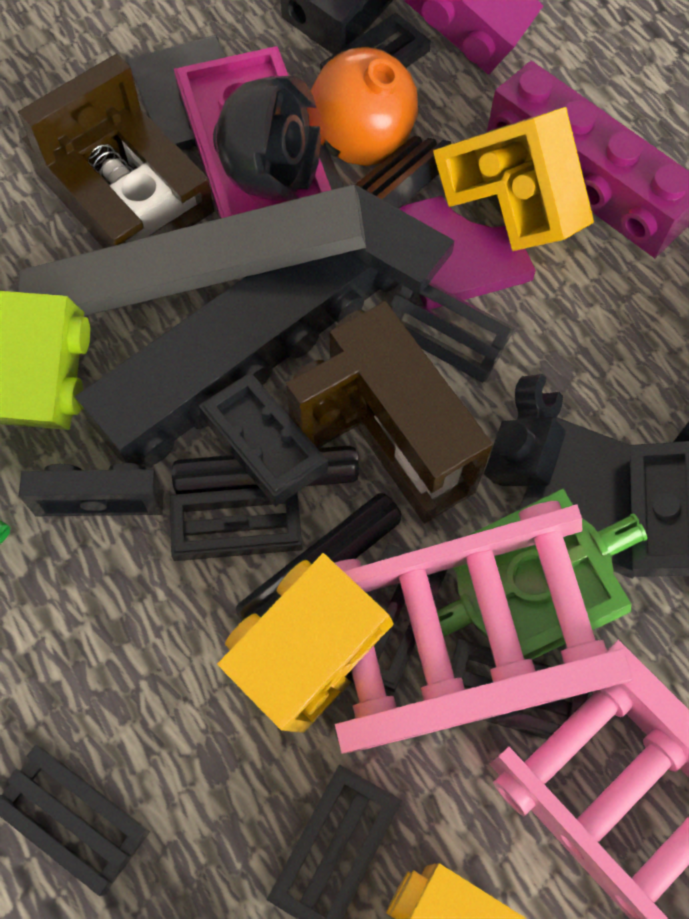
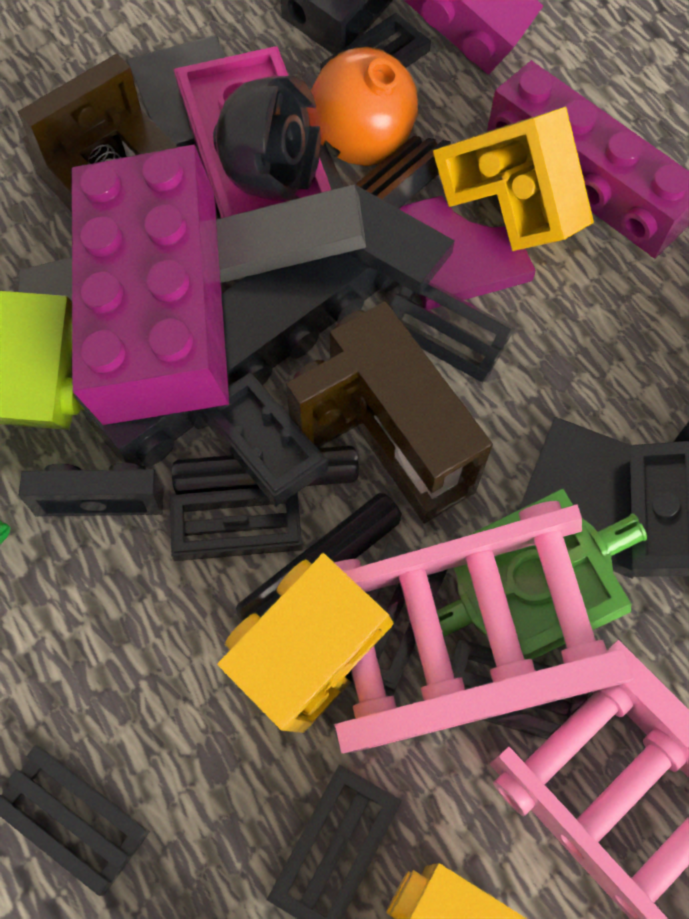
black plate [484,374,566,486] -> none
none -> magenta brick [72,145,229,425]

